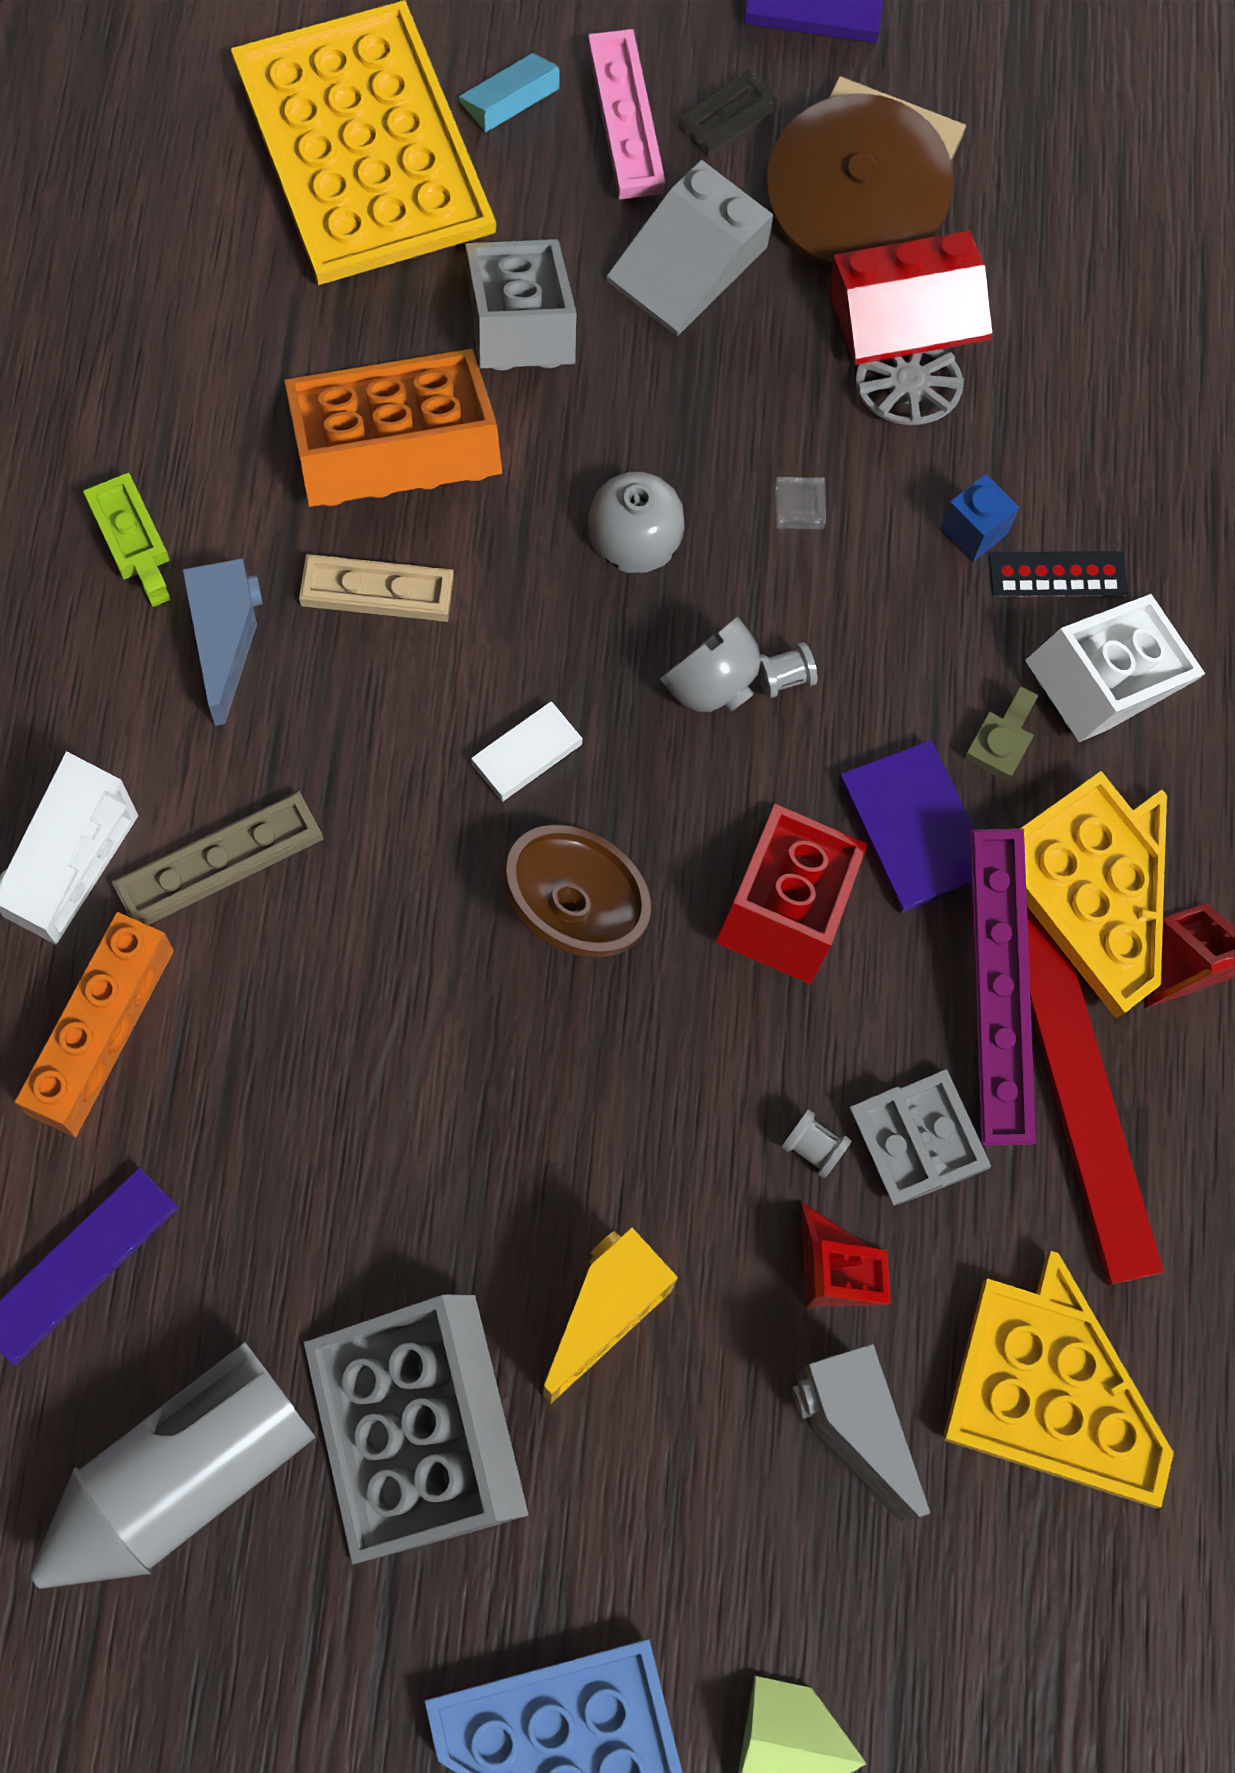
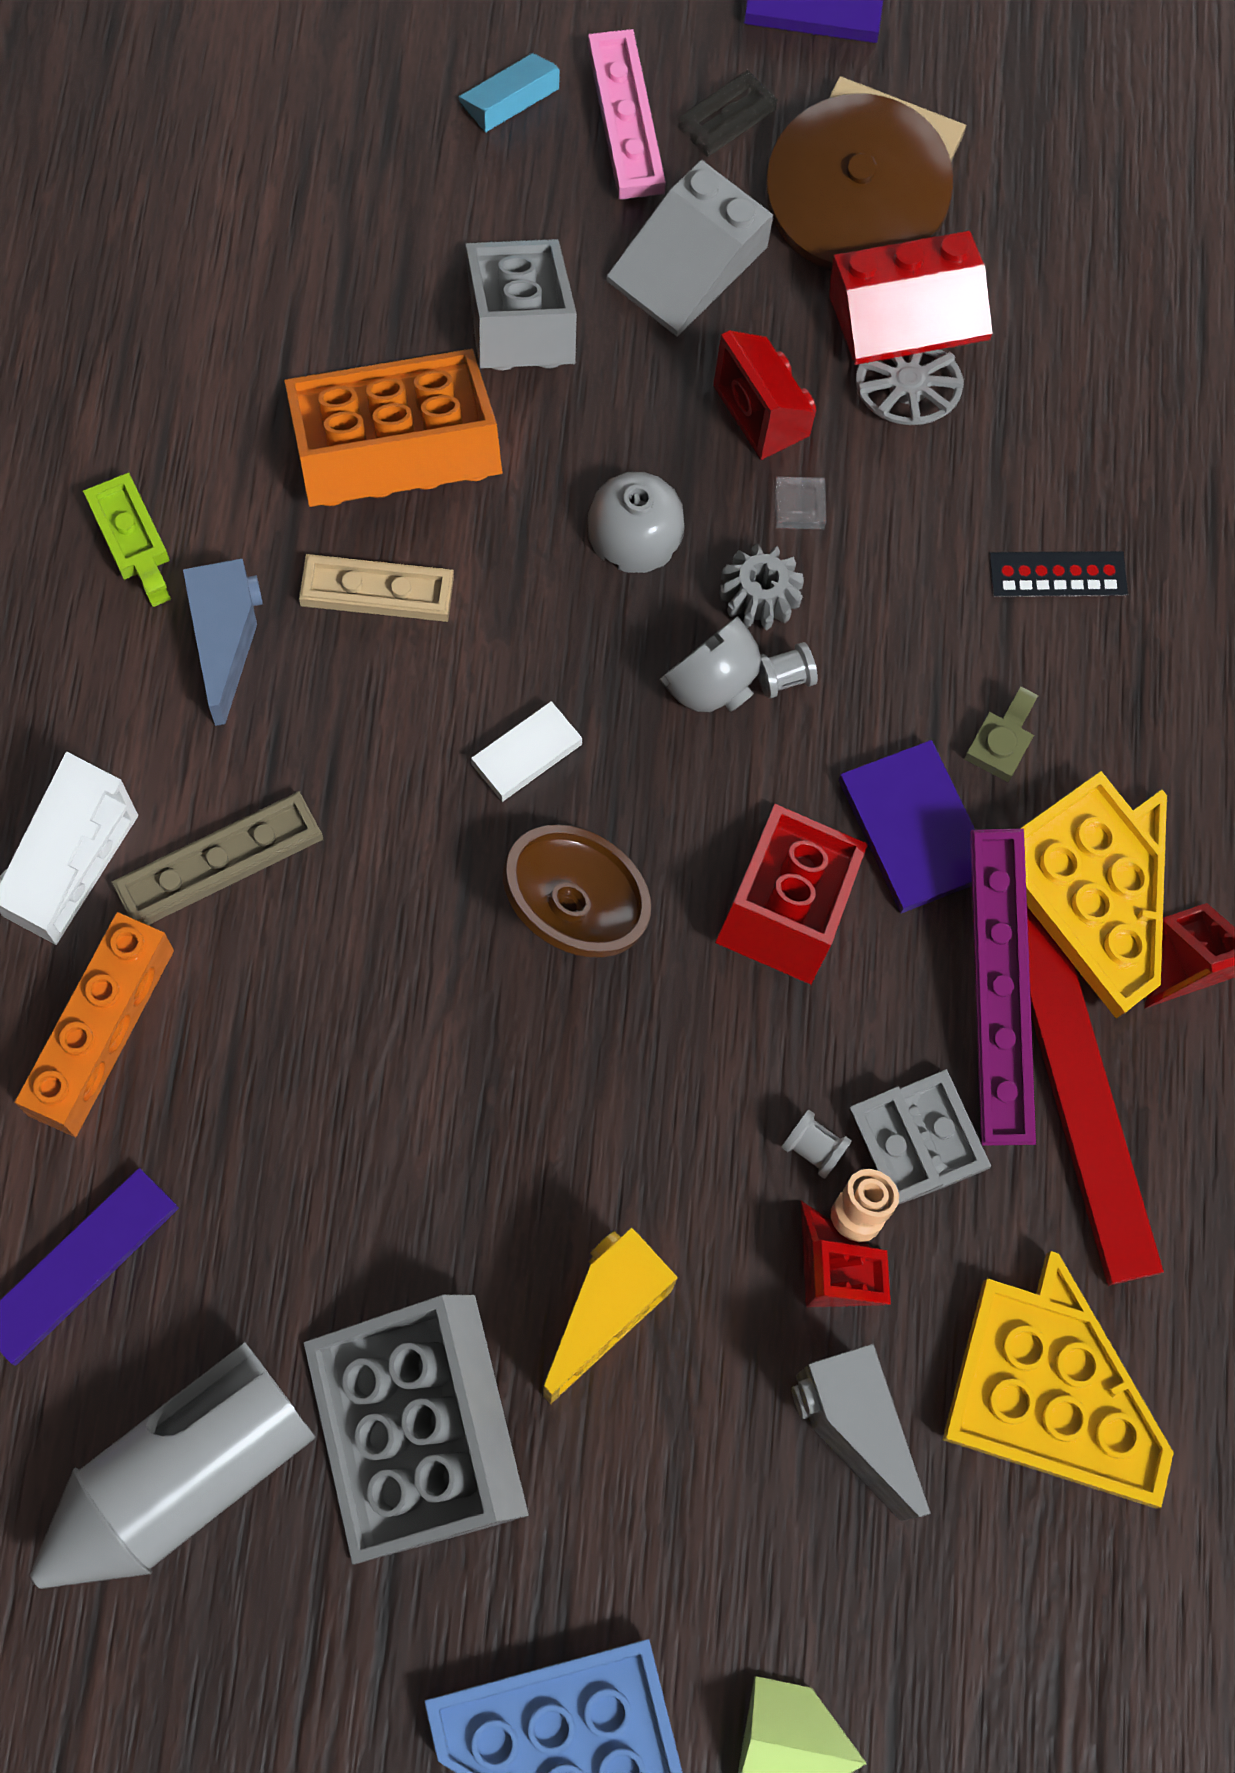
yellow plate [230,0,496,285] -> none
blue brick [940,474,1020,562] -> none
white slope [1025,594,1205,742] -> none
none -> red slope [713,330,816,460]
none -> light grey gear [720,543,804,631]
none -> light nougat wheel [831,1169,899,1242]

